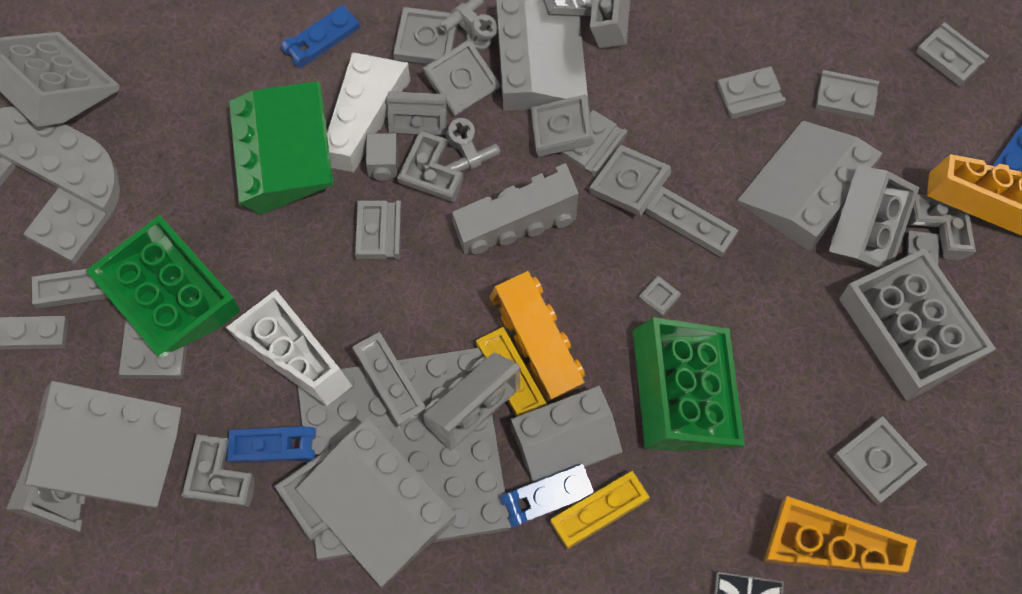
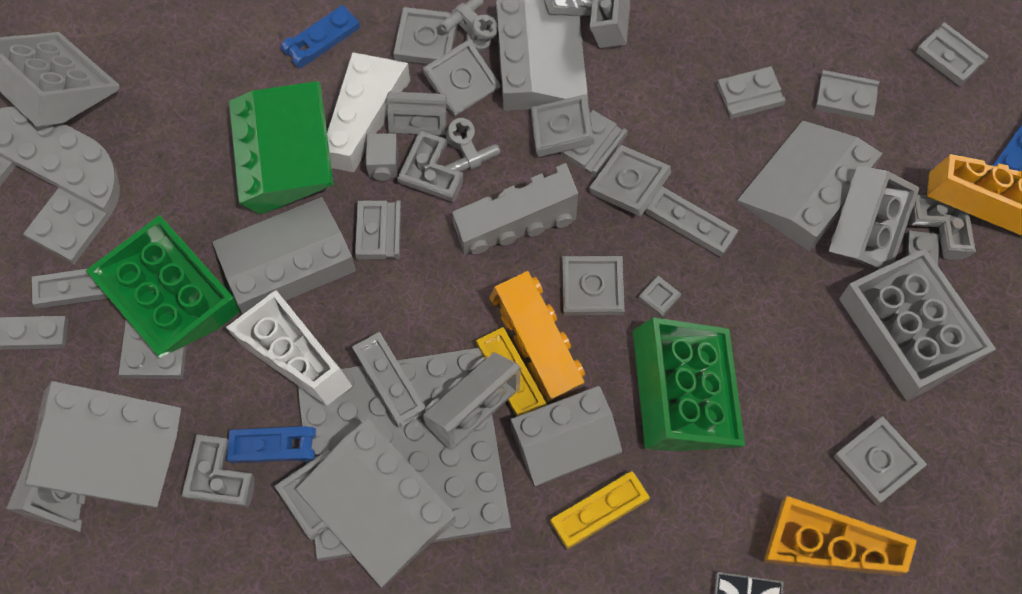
plate [499,464,594,527] -> none
none -> light grey slope [212,197,356,315]
none -> light grey tile [562,256,625,315]

